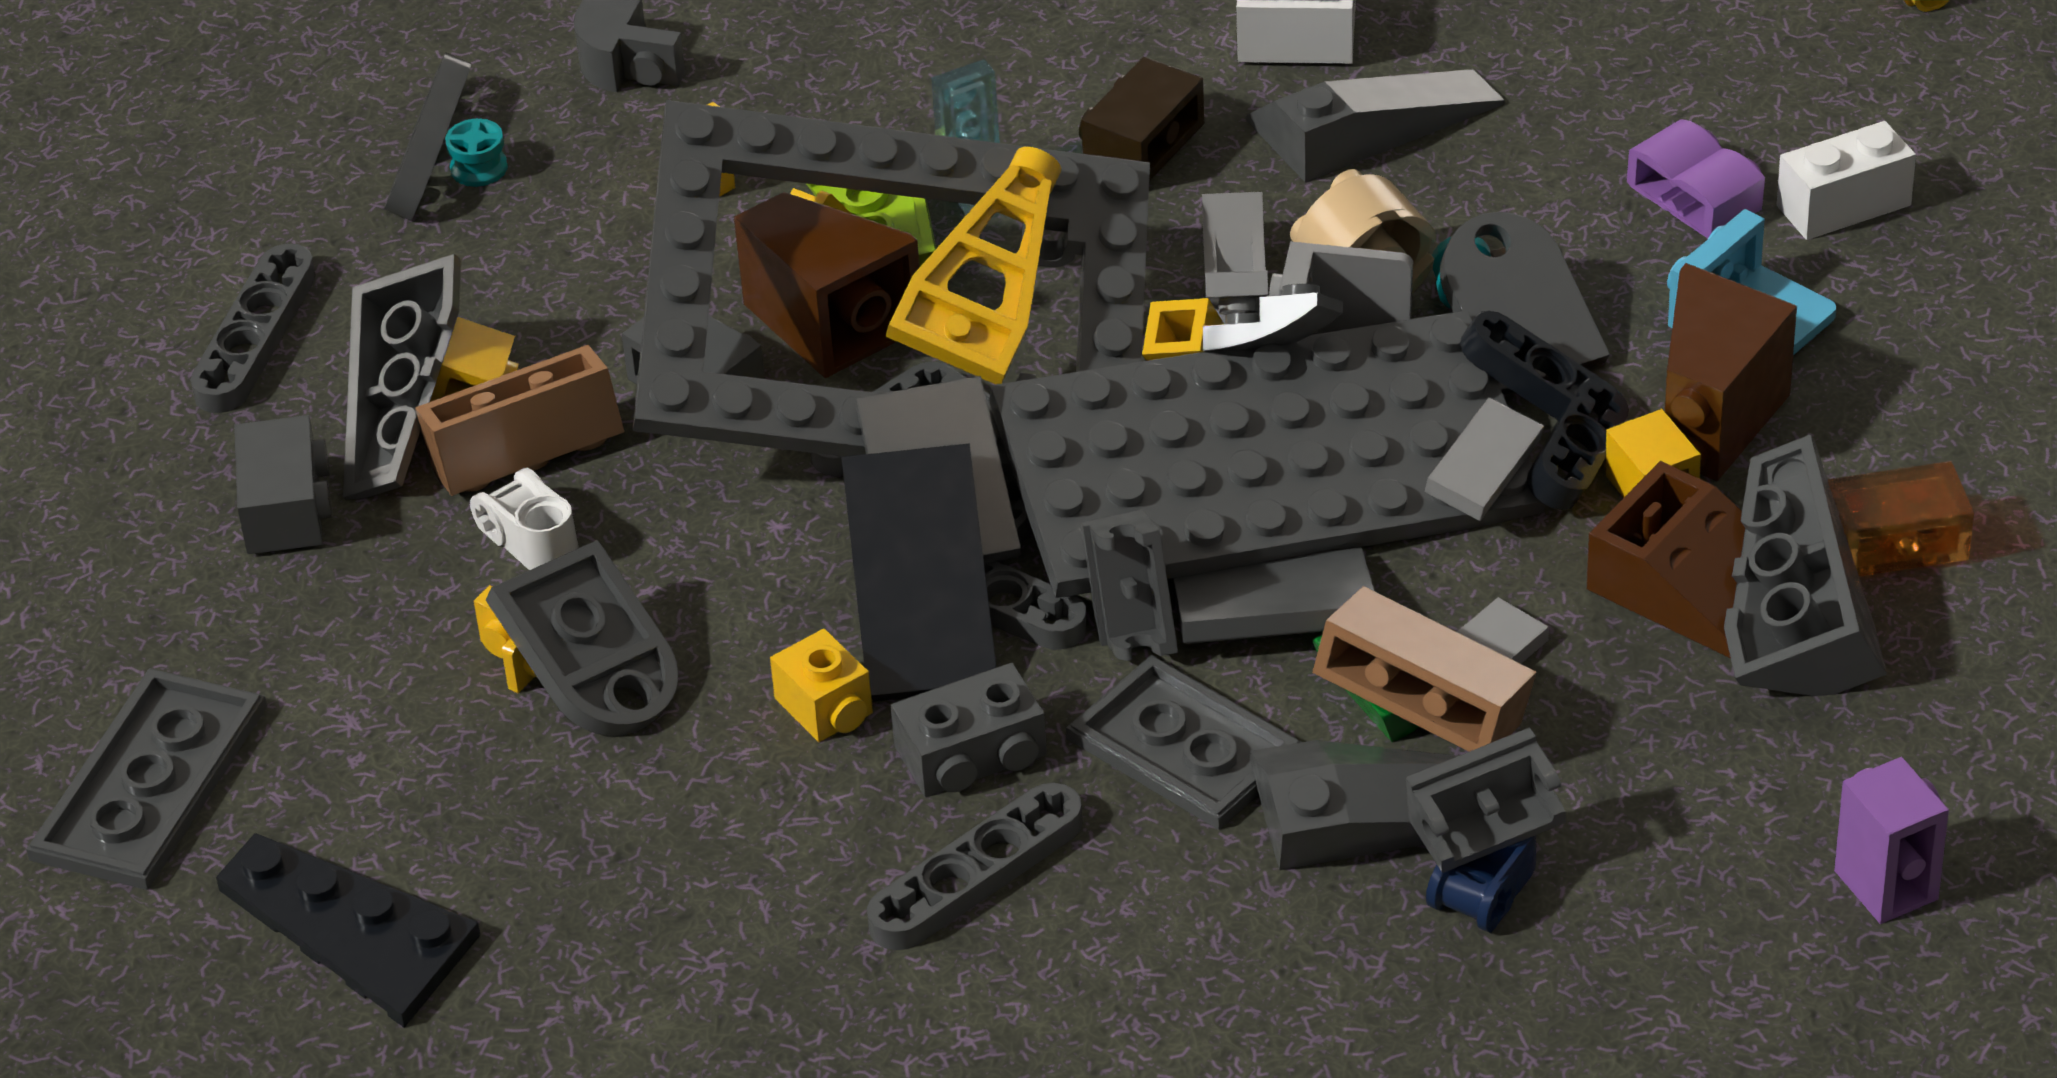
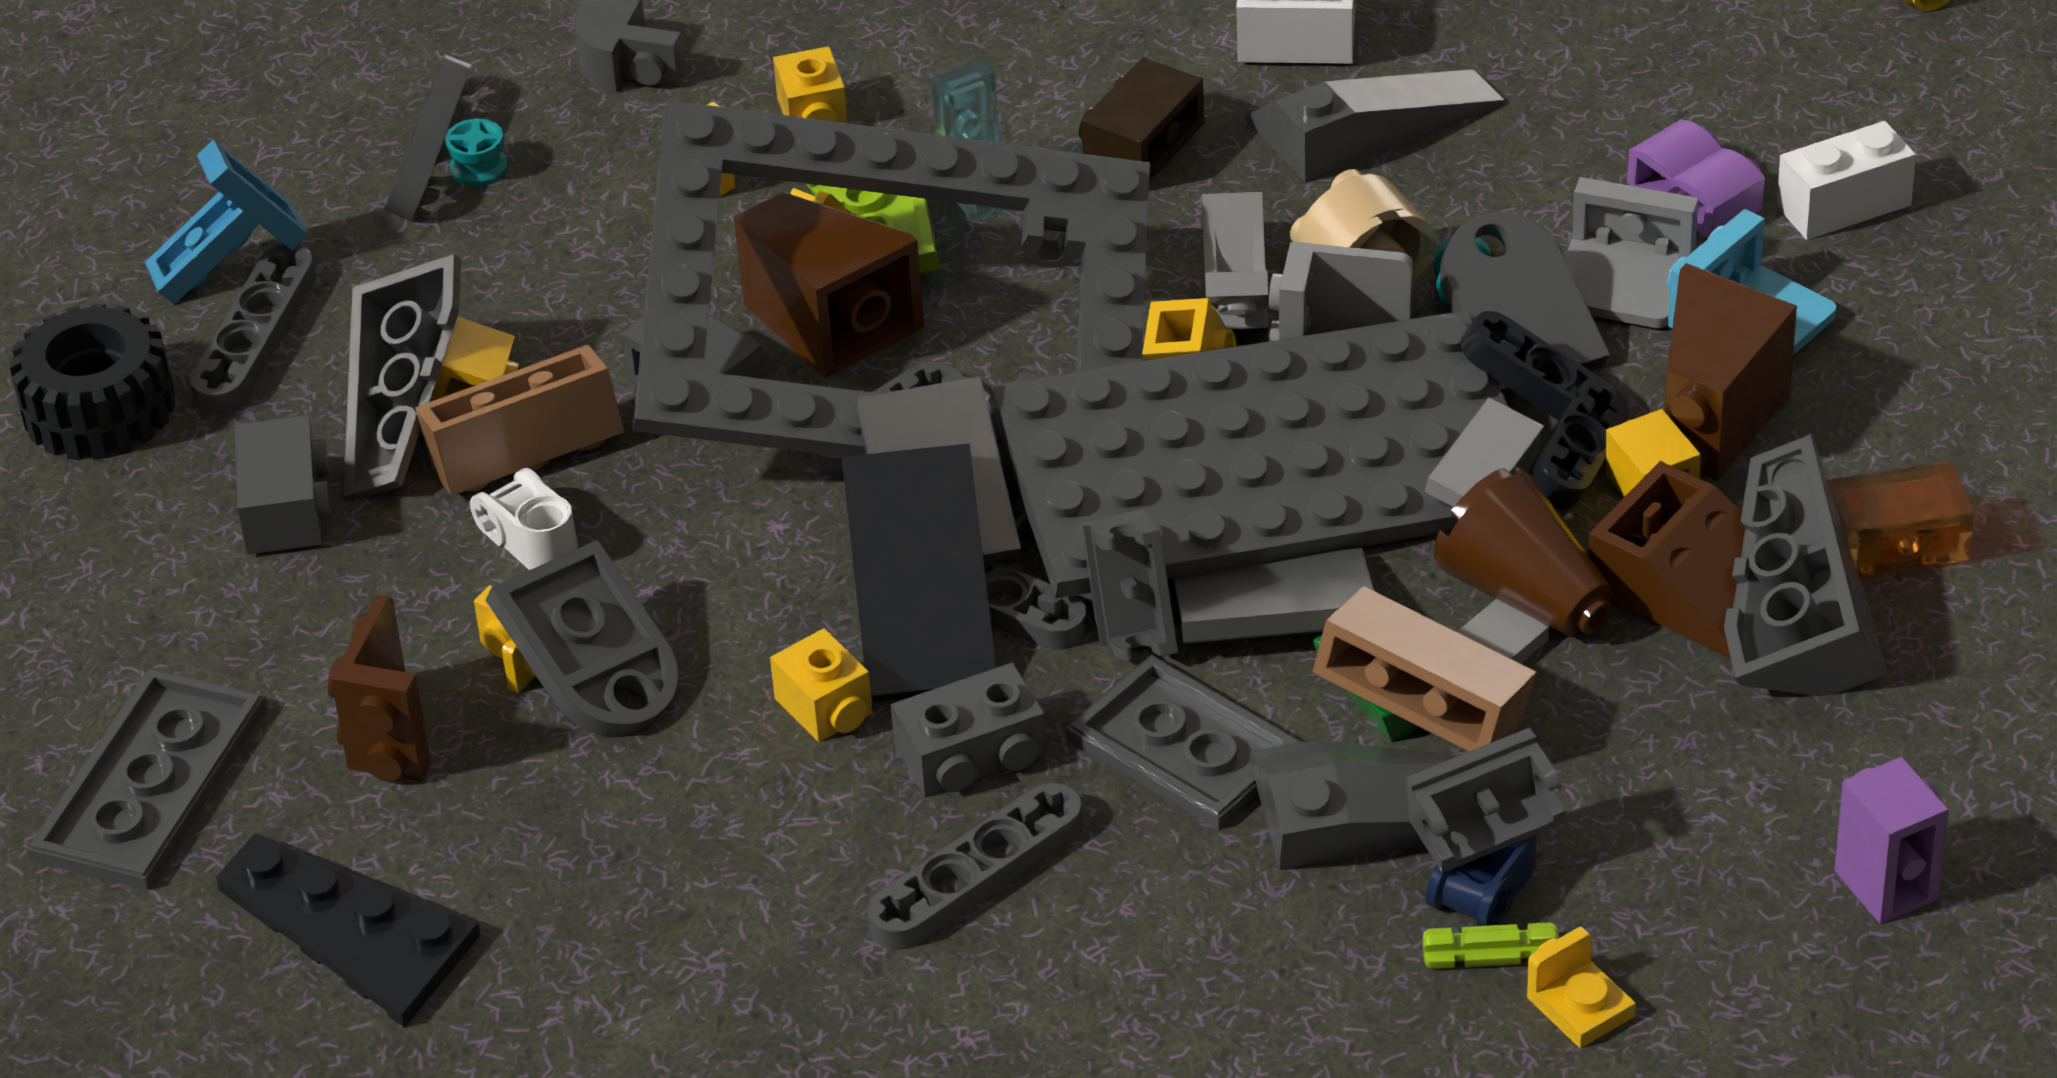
yellow plate [886,147,1061,385] -> none
slope [1203,284,1343,352] -> none
none -> black tyre [10,304,175,460]
none -> dark azure bracket [145,139,308,305]
none -> reddish brown bracket [327,595,431,782]
none -> yellow brick [773,46,848,123]
none -> lime axle [1422,922,1559,969]
none -> reddish brown cone [1434,467,1612,637]
none -> yellow bracket [1527,927,1636,1049]
none -> light grey bracket [1564,177,1699,328]

